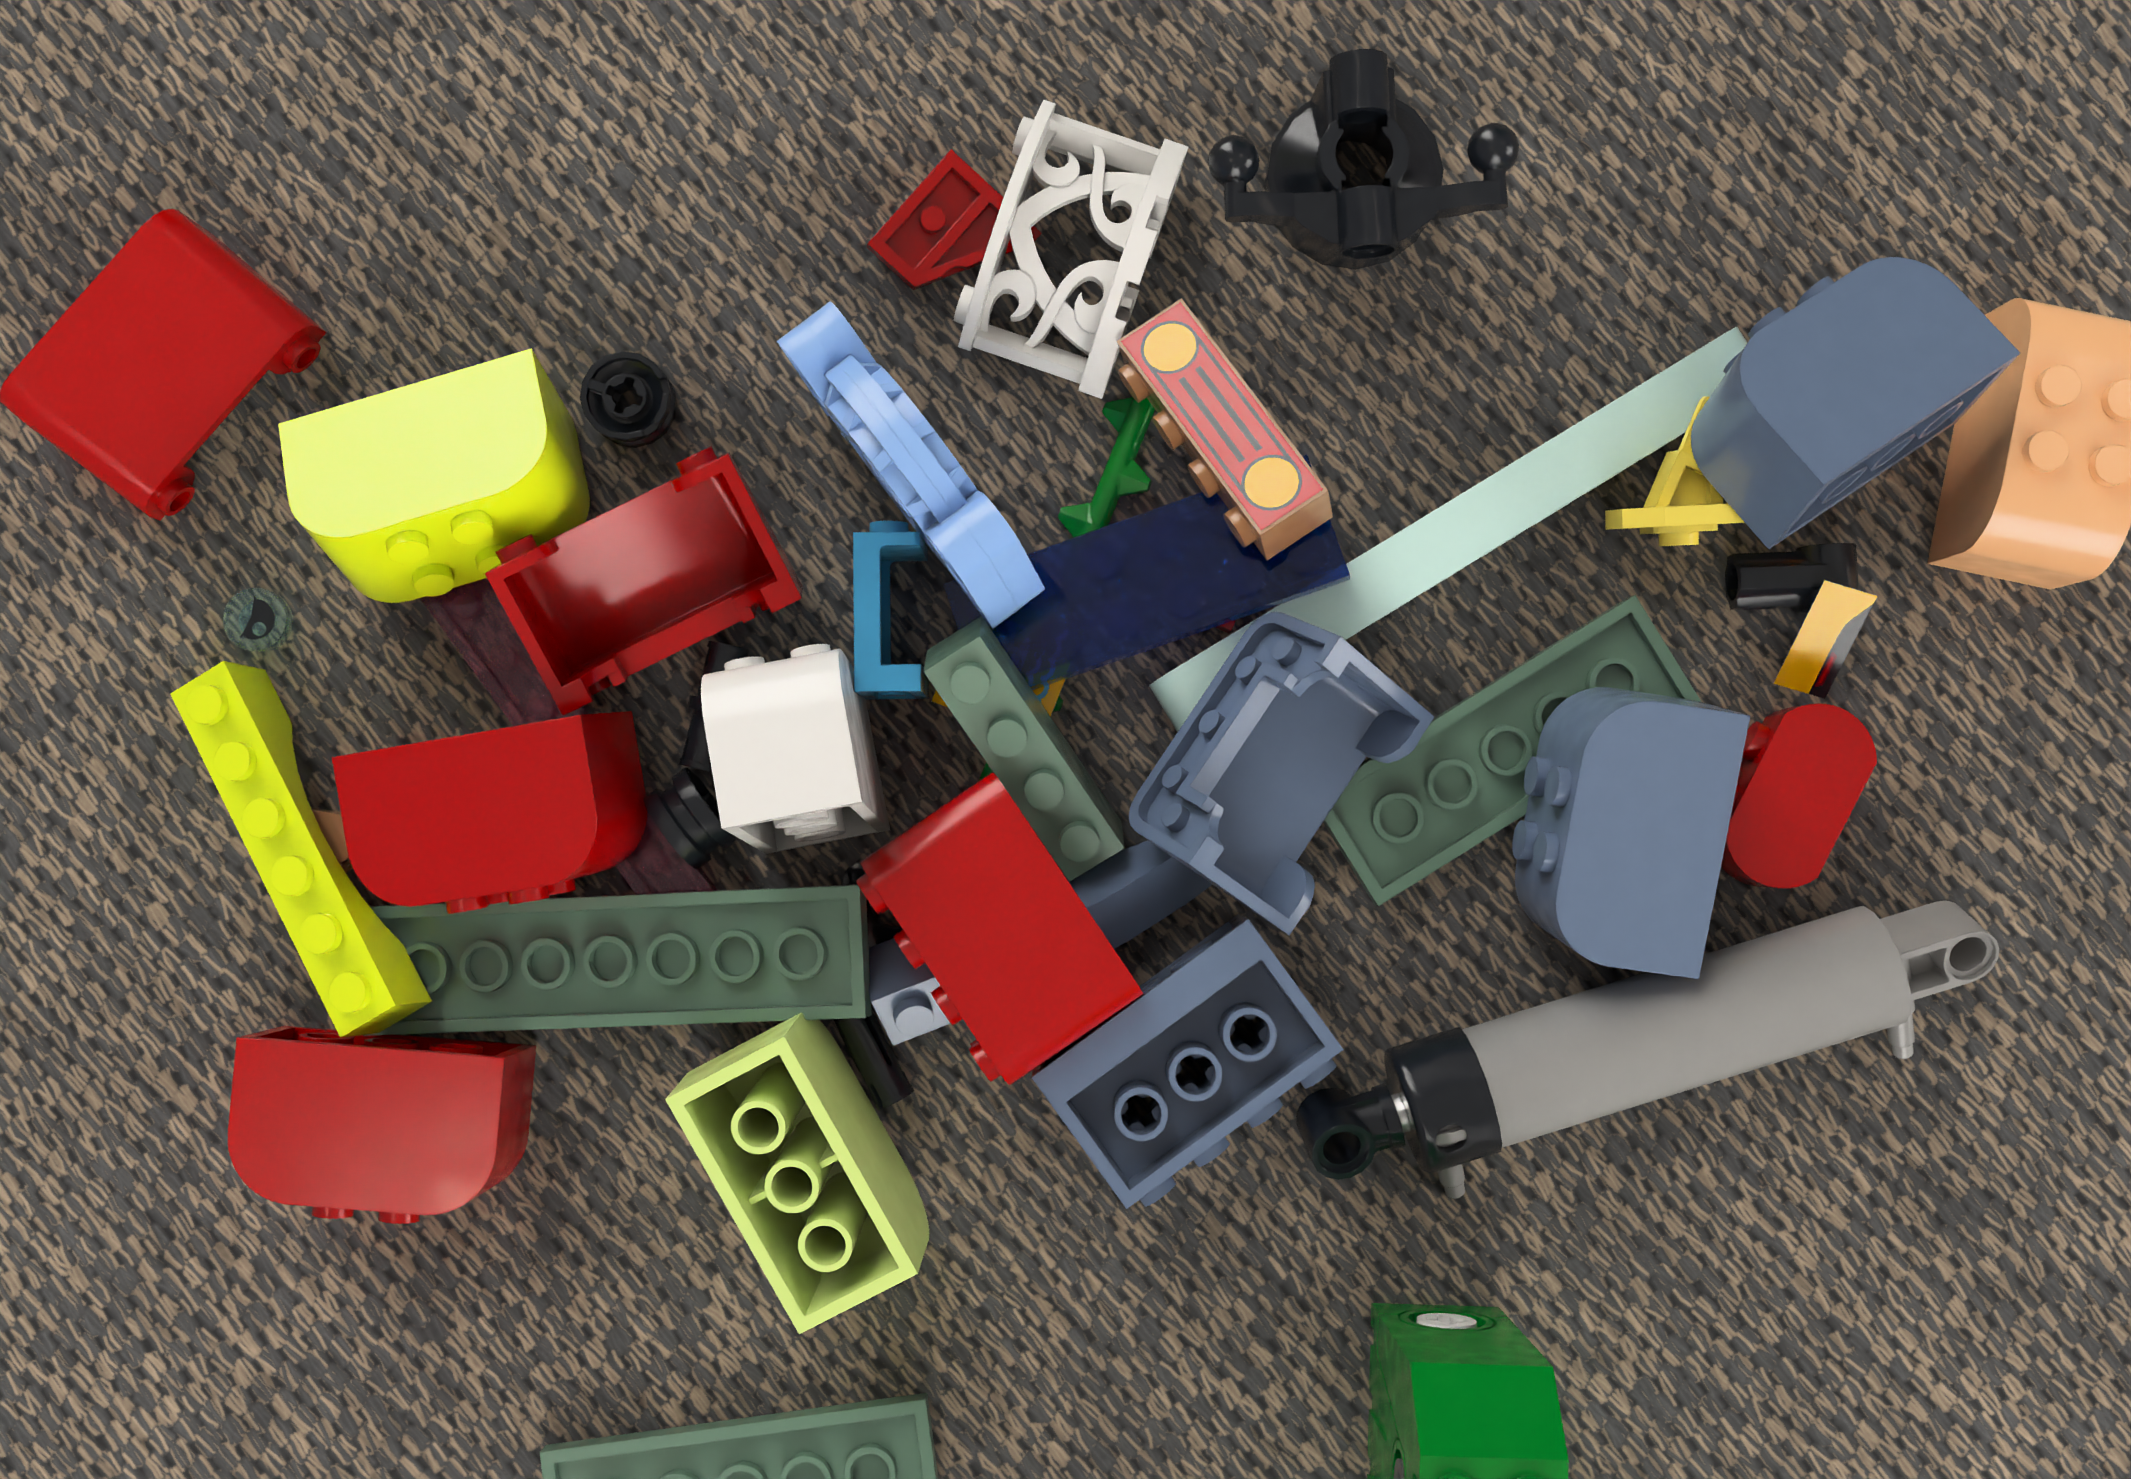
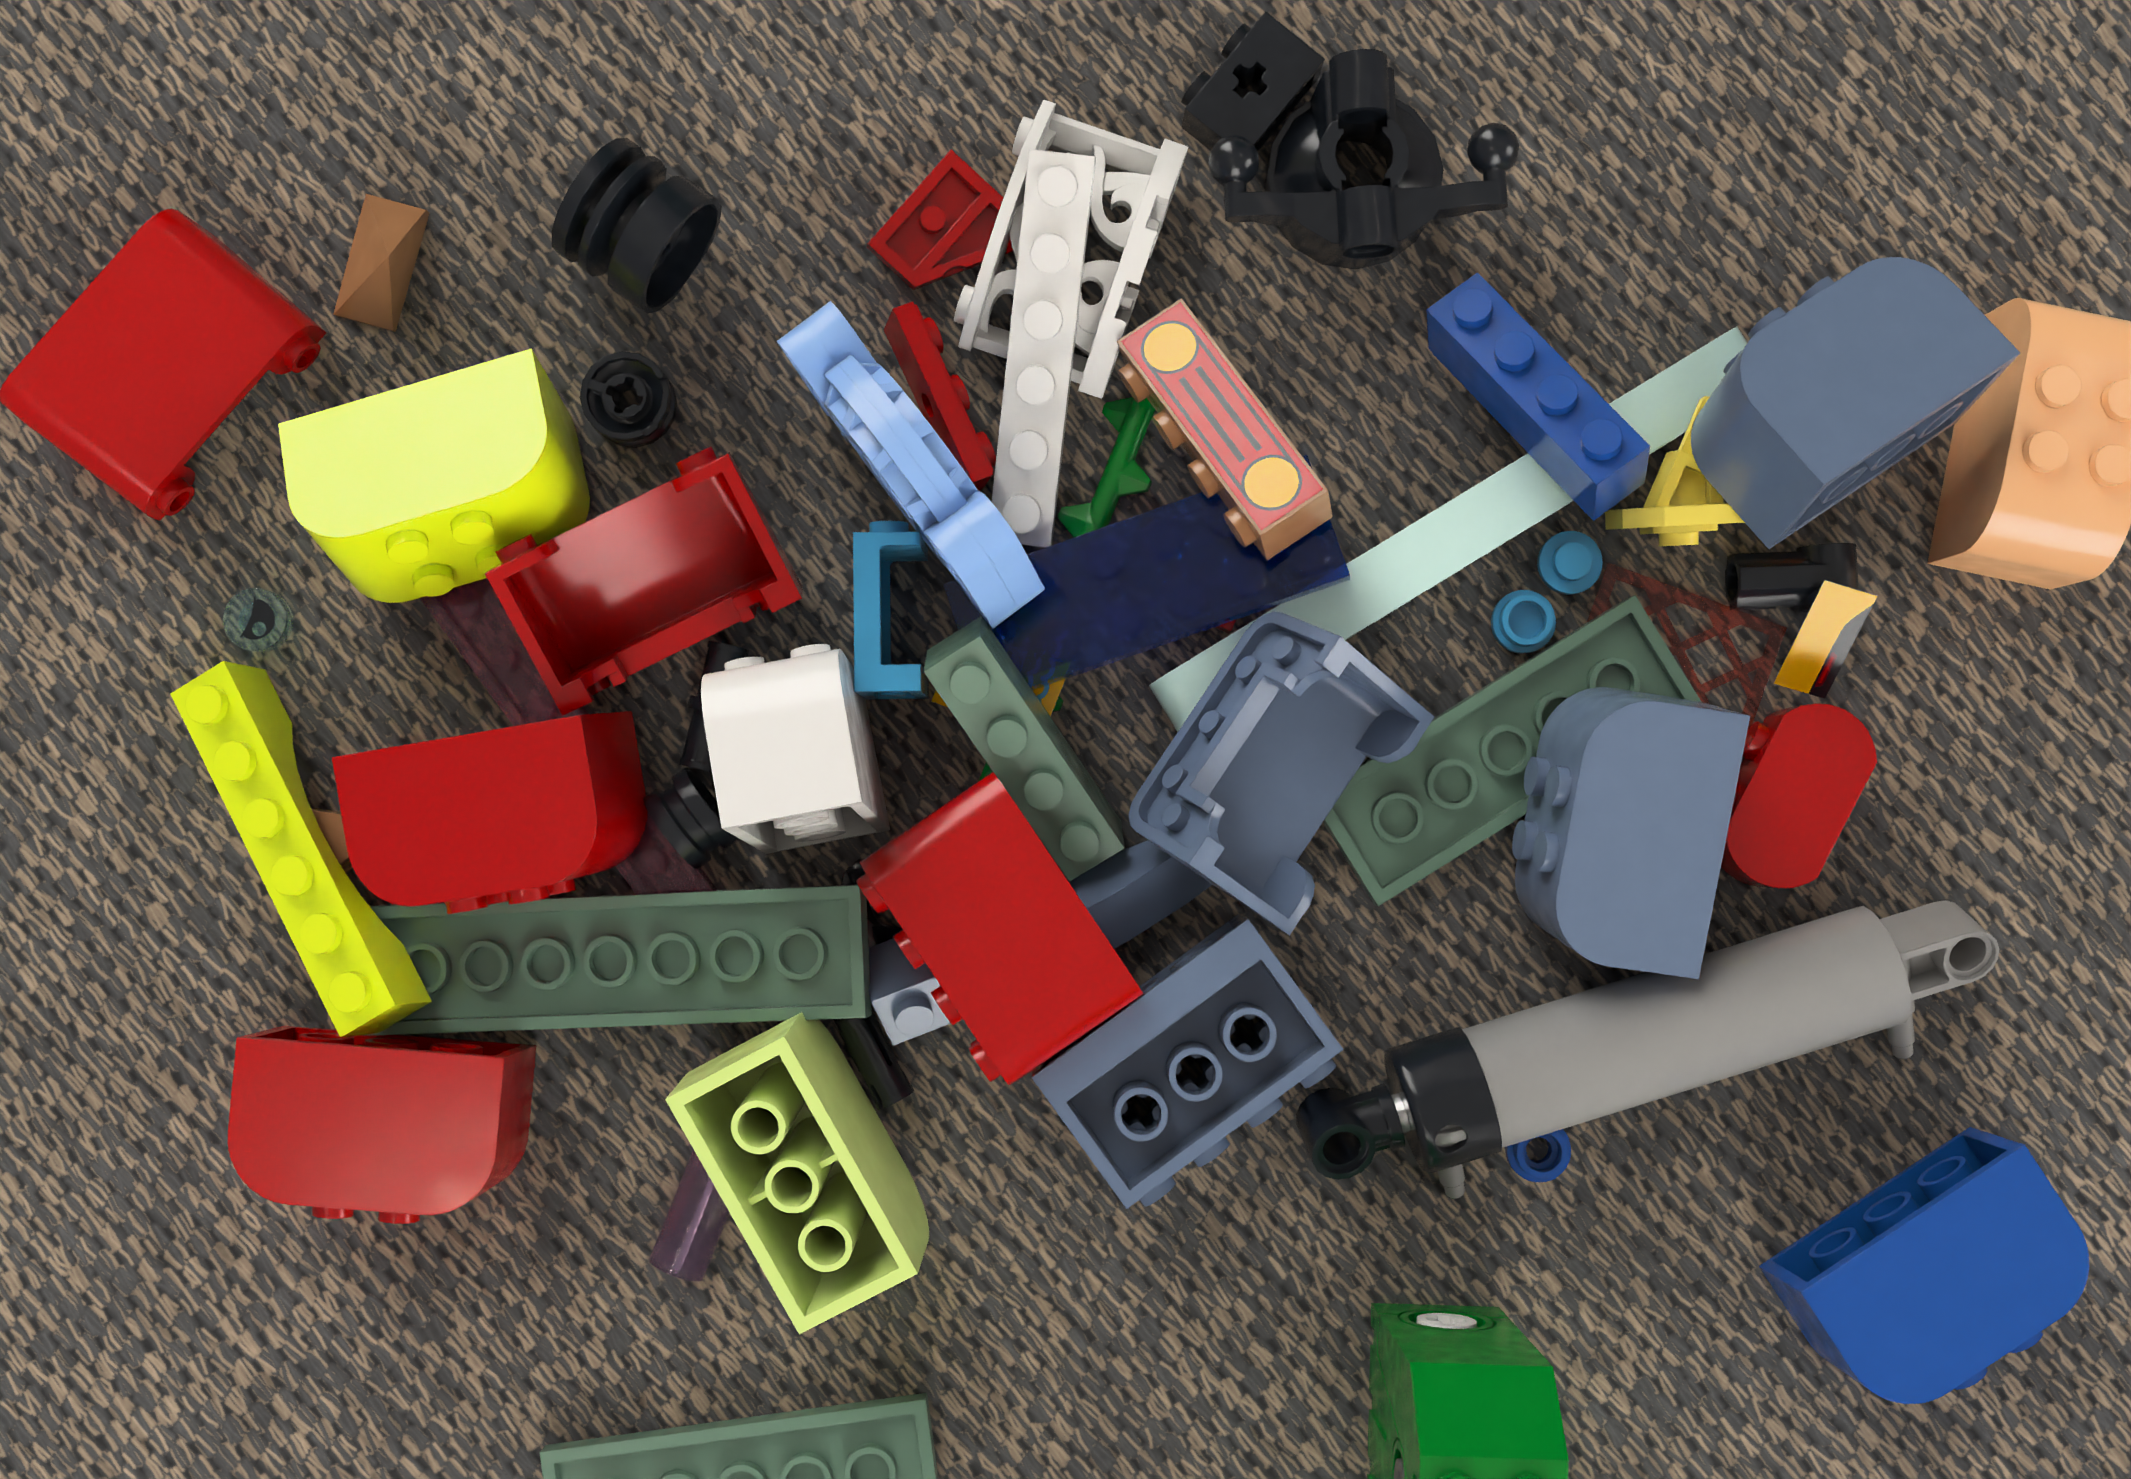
none -> medium nougat slope [333,194,430,332]
none -> black wheel [551,138,722,314]
none -> clear purple piece [649,1149,730,1281]
none -> red tile [884,301,996,491]
none -> white plate [992,149,1096,548]
none -> black brick [1181,11,1325,152]
none -> blue brick [1426,272,1650,521]
none -> dark azure plate [1491,590,1556,654]
none -> blue plate [1505,1129,1571,1183]
none -> dark azure plate [1537,531,1603,595]
none -> clear red window [1586,563,1787,729]
none -> blue brick [1759,1127,2089,1404]

